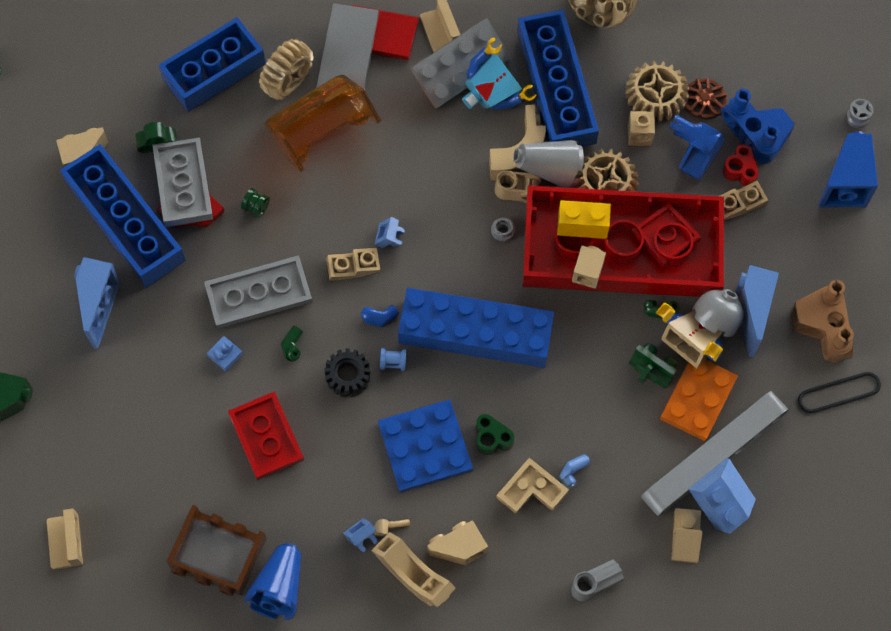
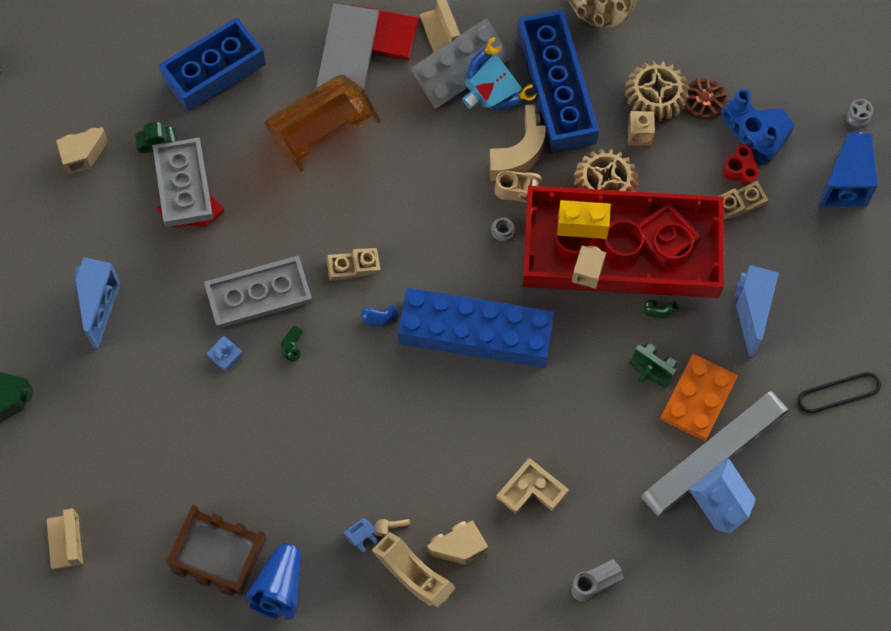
blue brick [60,144,186,288] -> none
red plate [228,391,304,480] -> none
dark green wheel [241,188,270,218] -> none
tan gear [259,39,314,100] -> none
black tyre [325,348,370,397] -> none
medium blue tile [374,217,405,248] -> none
blue plate [378,399,473,493] -> none
medium blue bush [380,348,407,371] -> none
dark green piece [476,414,514,455] -> none
light grey cone [513,140,584,188] -> none
medium blue arm [559,454,590,489] -> none
tan torso [655,303,723,369] -> none
blue piece [670,115,725,181] -> none
tan slope [671,508,703,563] -> none
light grey cylinder [692,289,744,337] -> none
medium nougat piece [791,280,854,363] -> none

